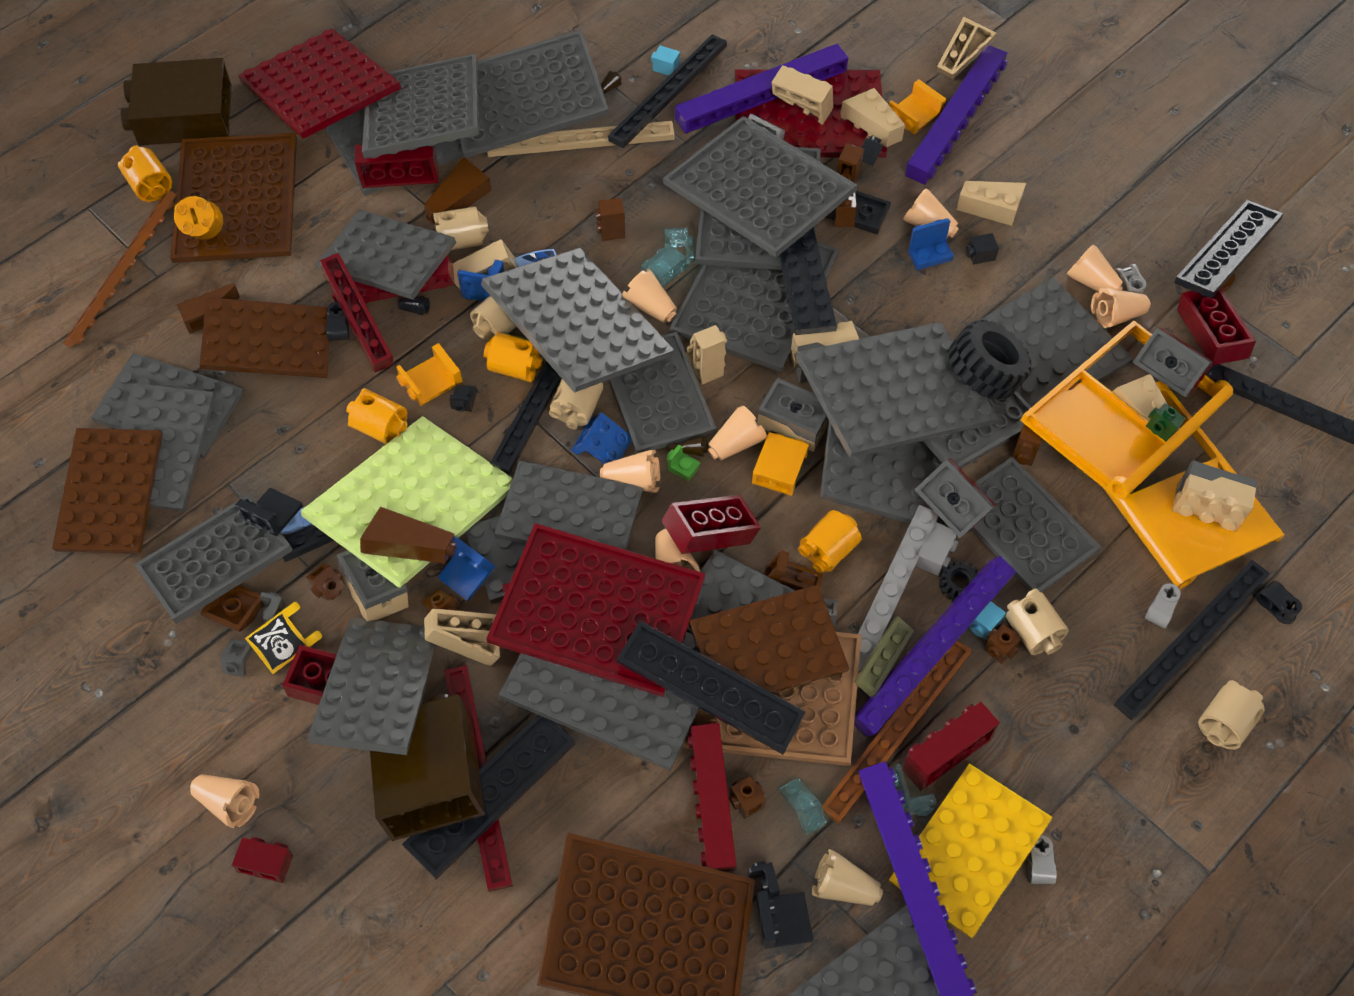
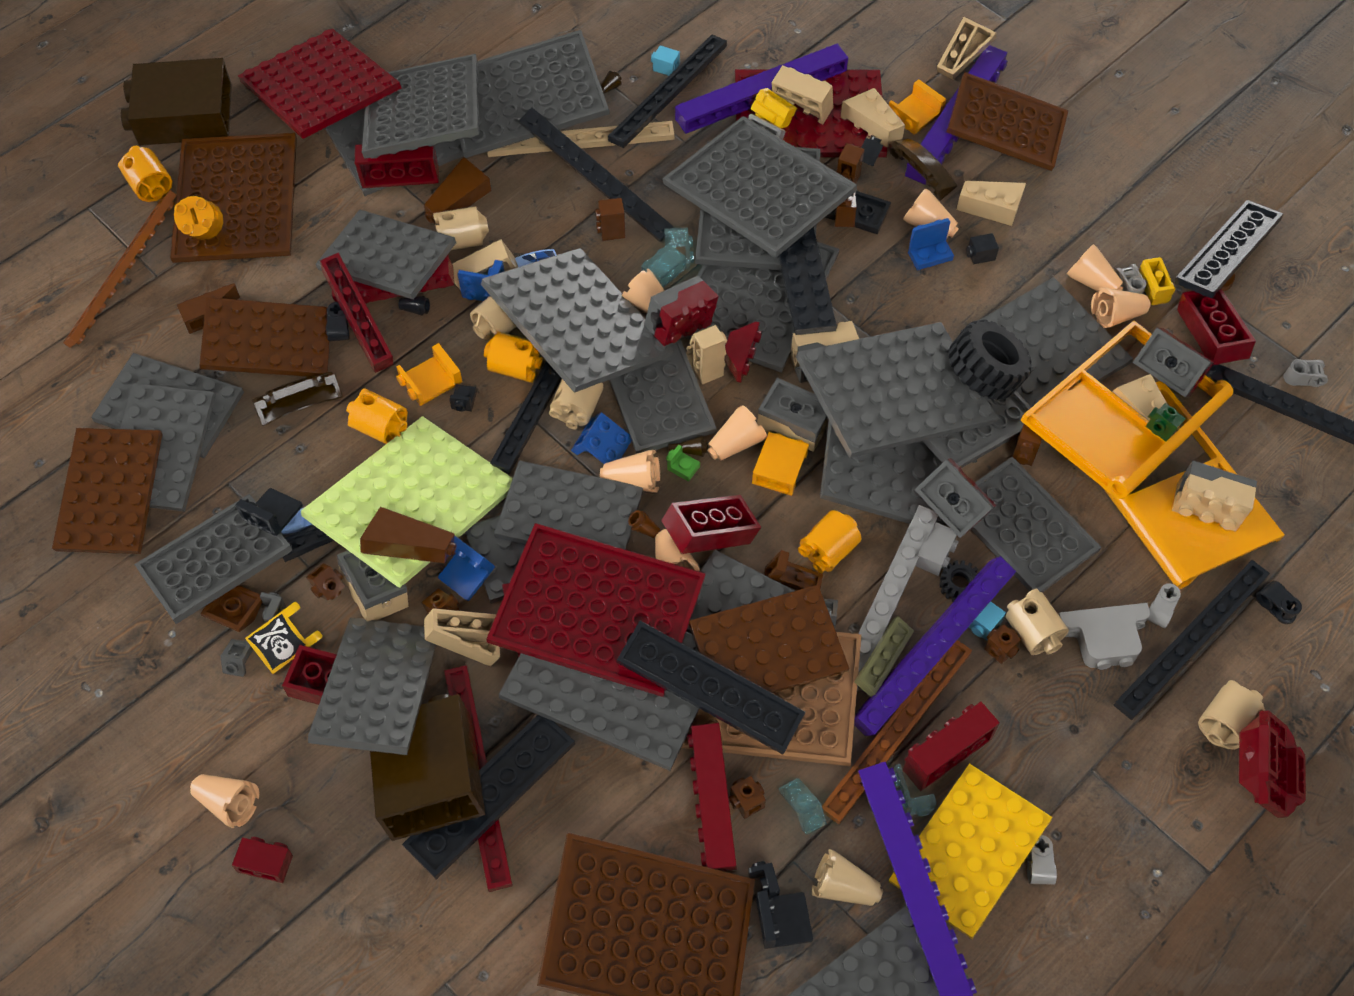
none -> dark brown windscreen [252,372,343,426]
none -> black plate [519,107,673,242]
none -> reddish brown cone [628,510,660,538]
none -> dark red piece [644,276,719,346]
none -> dark red slope [724,322,762,383]
none -> yellow brick [751,88,797,129]
none -> dark brown windscreen [888,138,957,201]
none -> reddish brown plate [946,72,1069,171]
none -> light grey brick [1059,603,1150,670]
none -> yellow brick [1139,257,1175,306]
none -> dark red piece [1239,710,1306,818]
none -> light grey piece [1283,359,1328,387]

